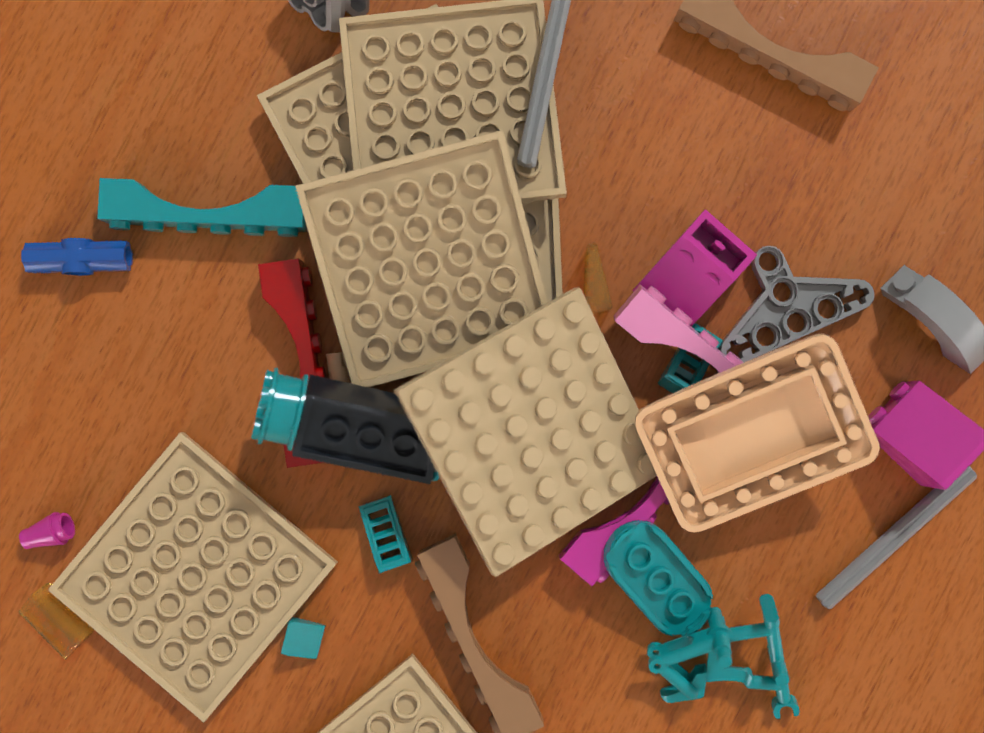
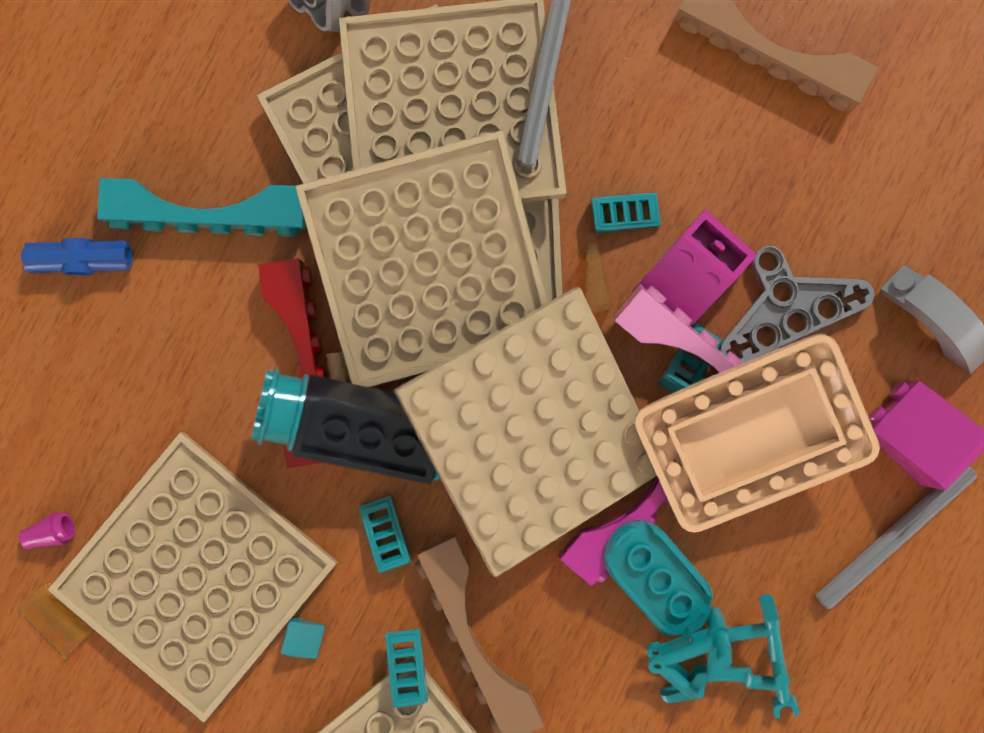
none -> teal slope [385,628,429,707]
none -> teal slope [590,193,661,235]

